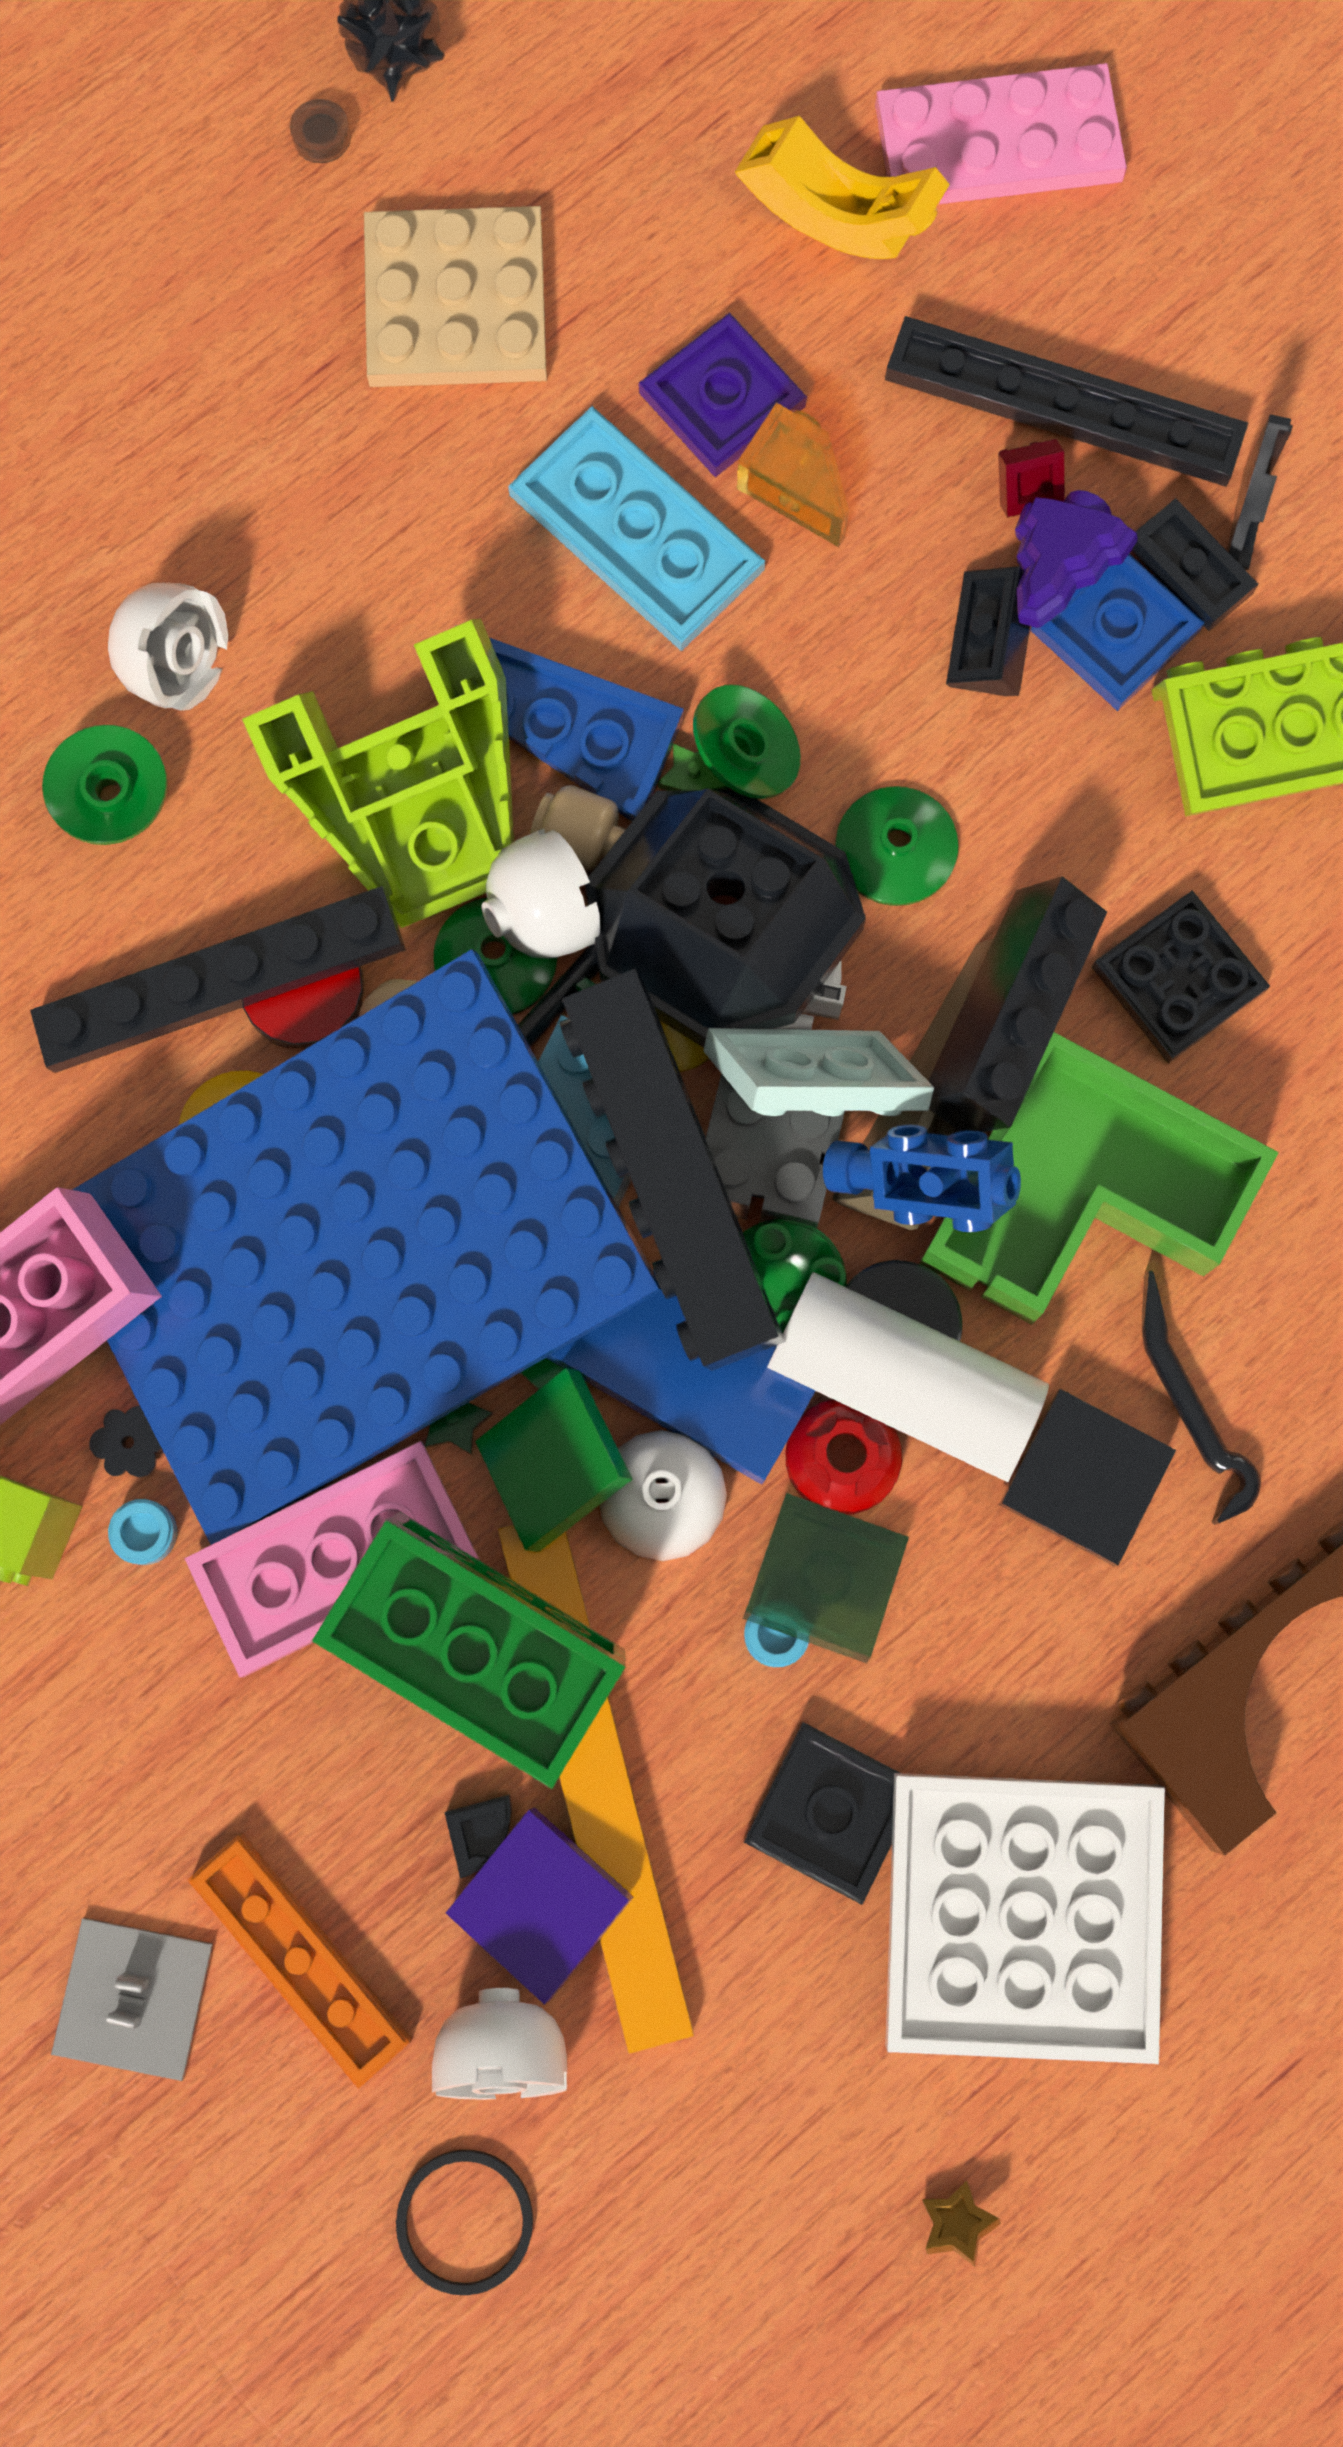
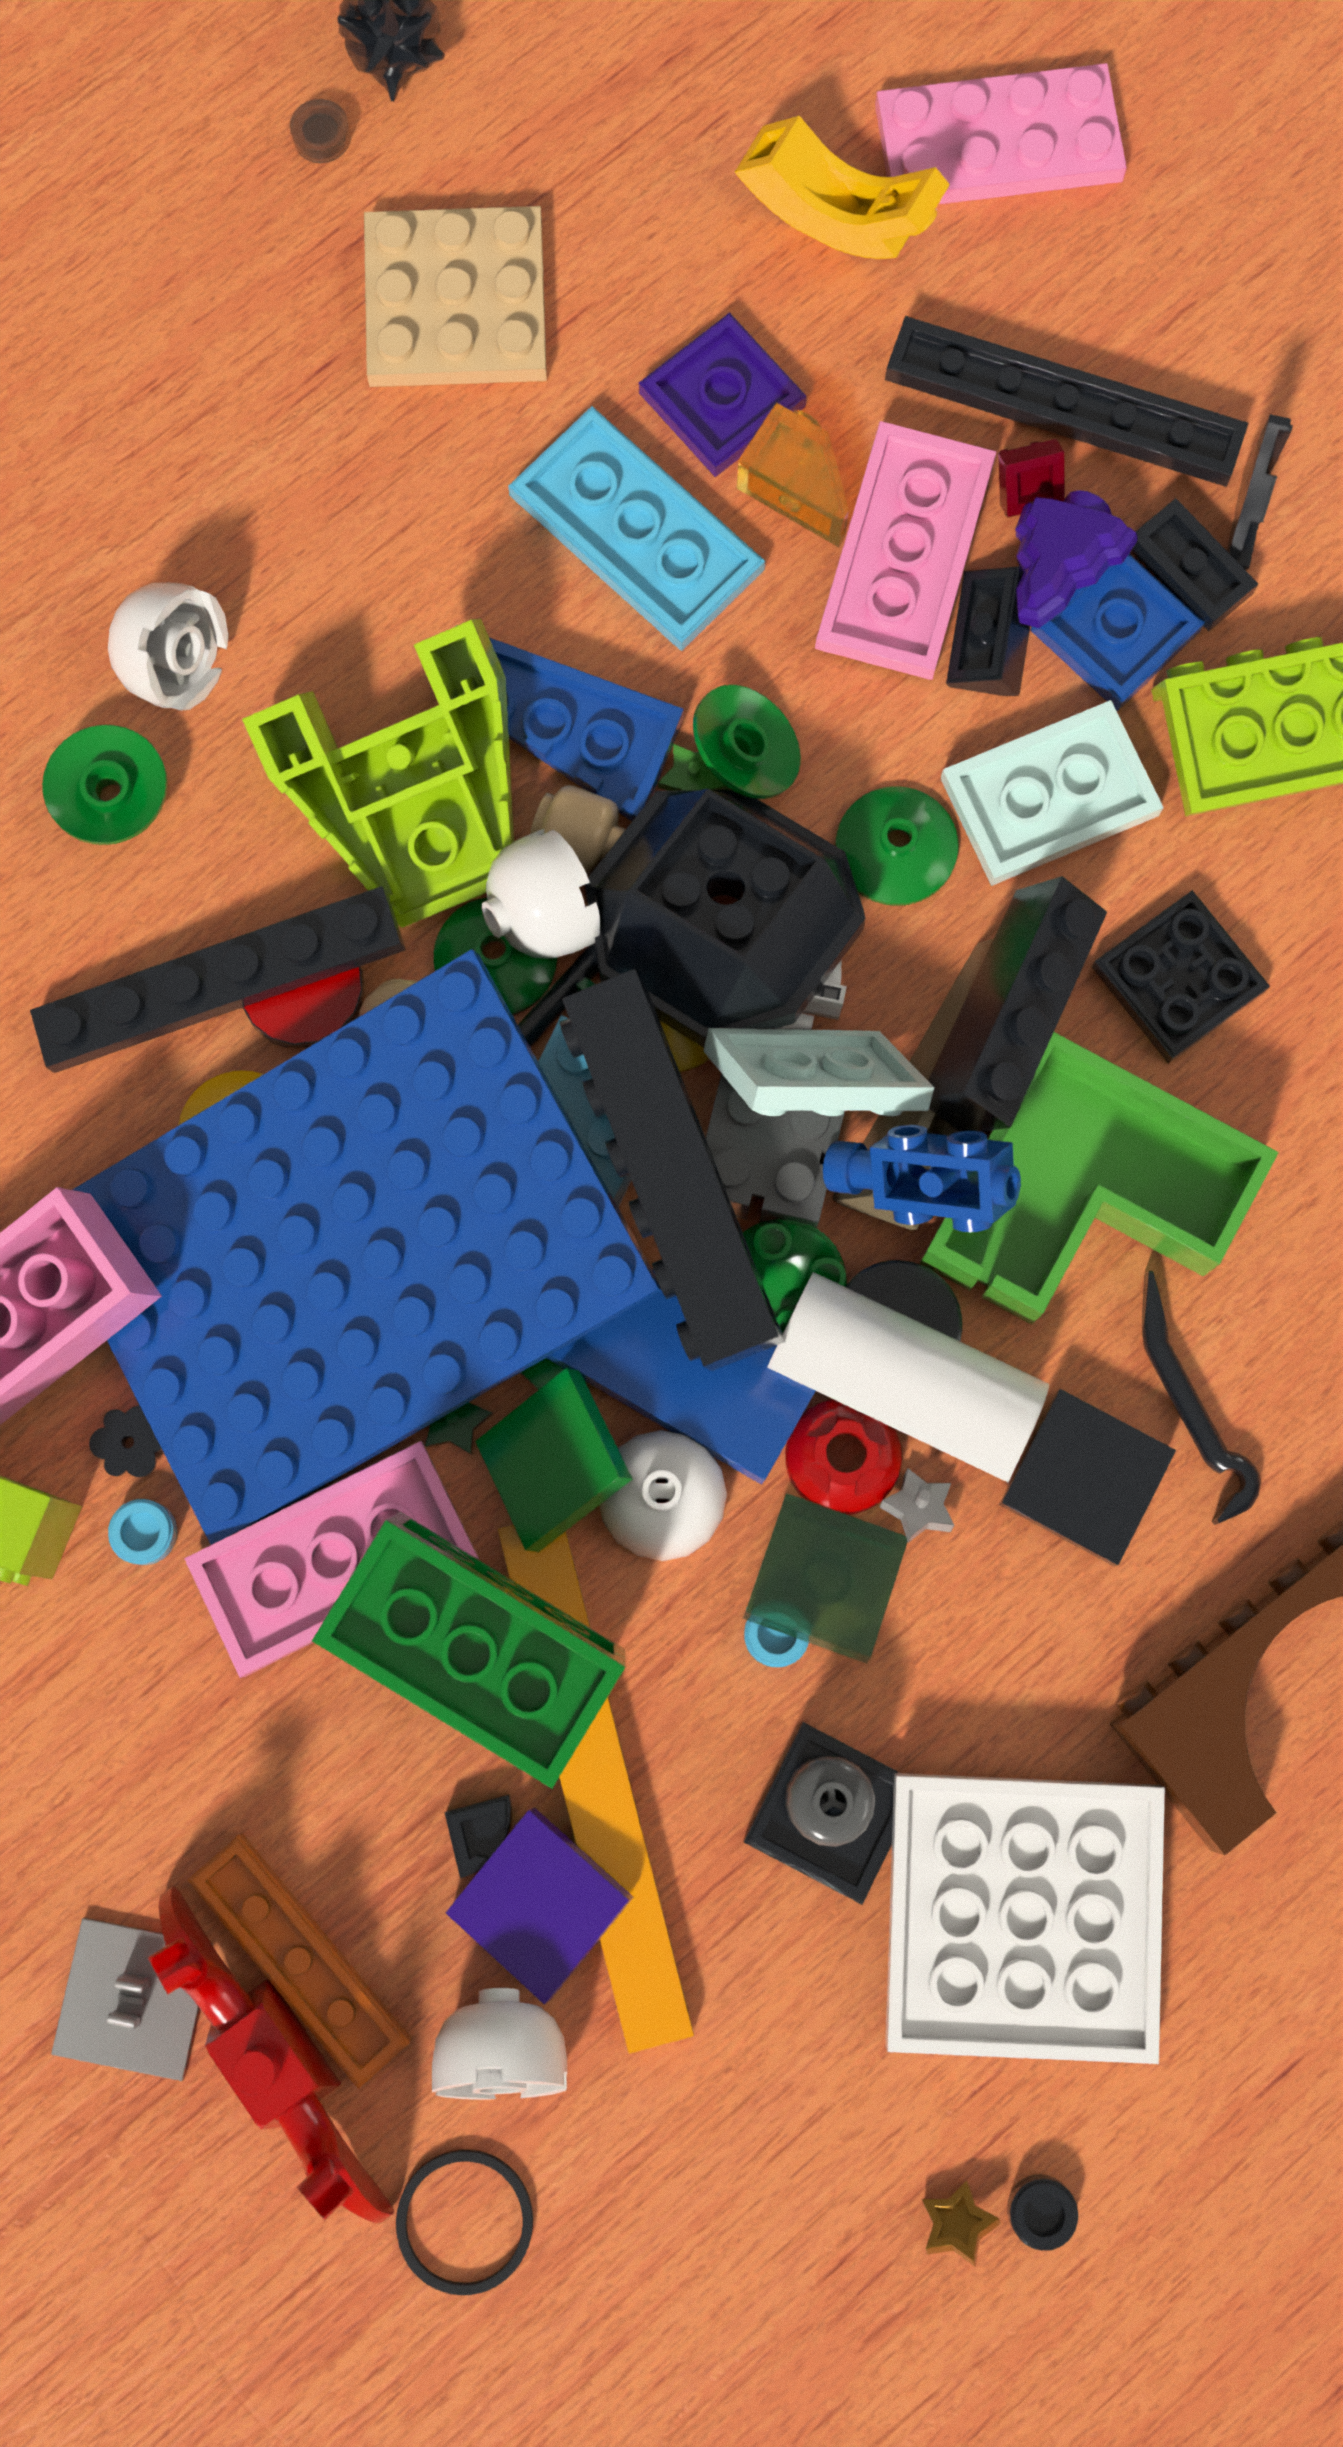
none -> red torso [148,1886,394,2223]
none -> dark grey head [785,1756,875,1847]
none -> bright pink plate [815,421,996,680]
none -> light grey piece [879,1468,954,1543]
none -> light aqua plate [940,700,1163,886]
none -> black tile [1007,2174,1078,2251]

